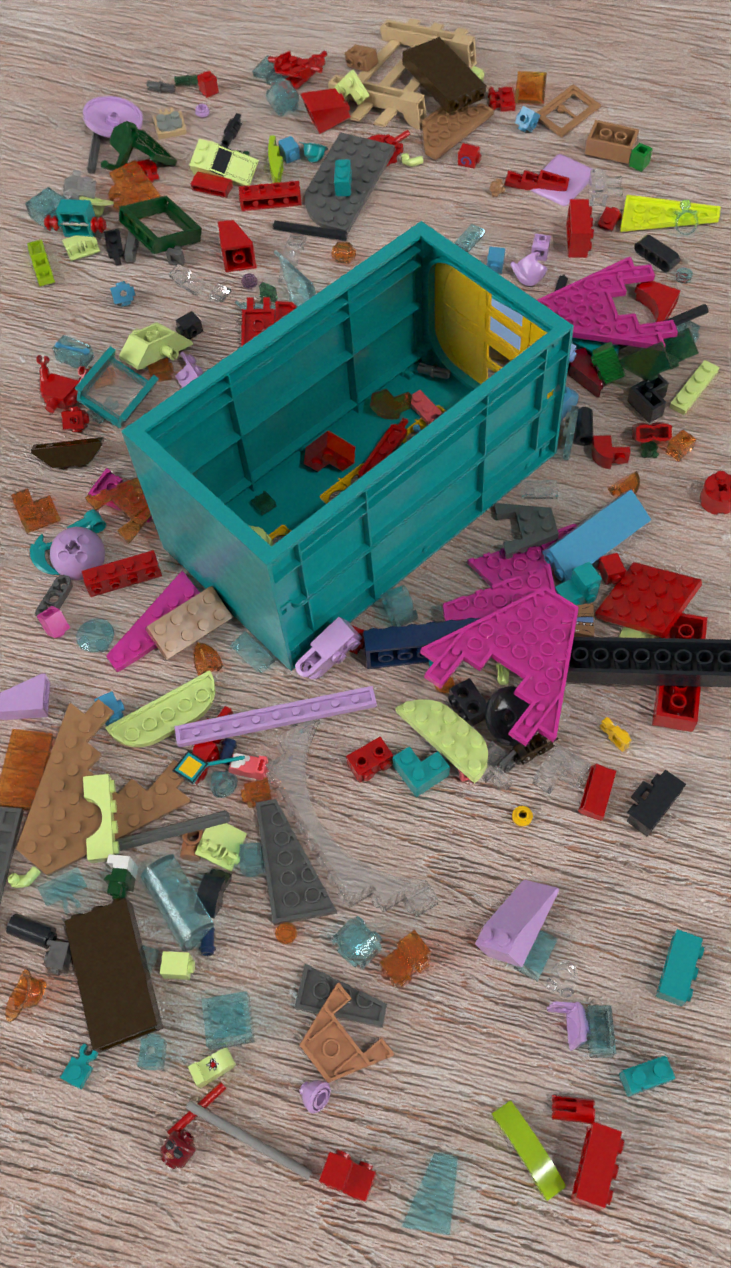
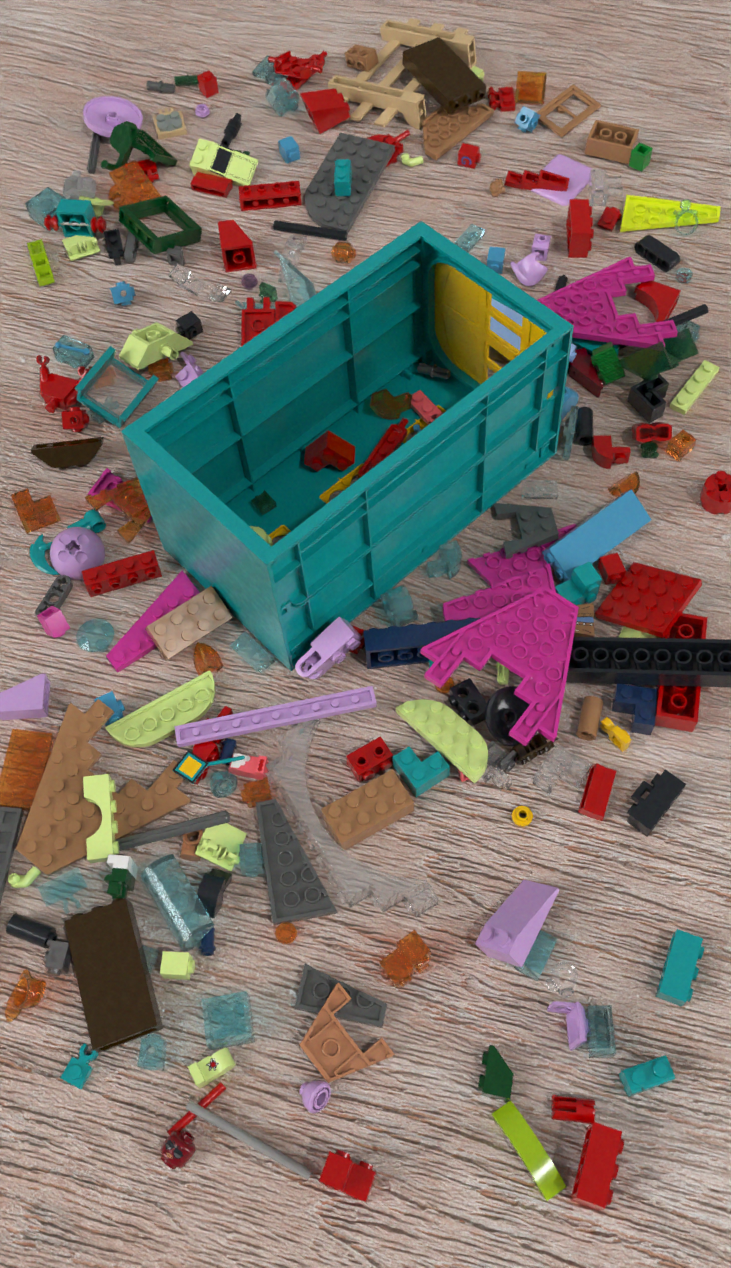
lime slope [268,135,284,183] -> none
teal piece [299,142,328,162] -> none
clear light blue brick [331,916,382,970] -> none
yellowish green plate [334,70,370,106] -> none
clear light blue wing [401,1152,458,1236] -> none
none -> medium nougat brick [321,769,414,851]
none -> clear light blue brick [426,540,462,579]
none -> dark green slope [478,1045,514,1102]
none -> medium nougat pin [576,696,604,741]
none -> dark blue brick [612,683,658,735]

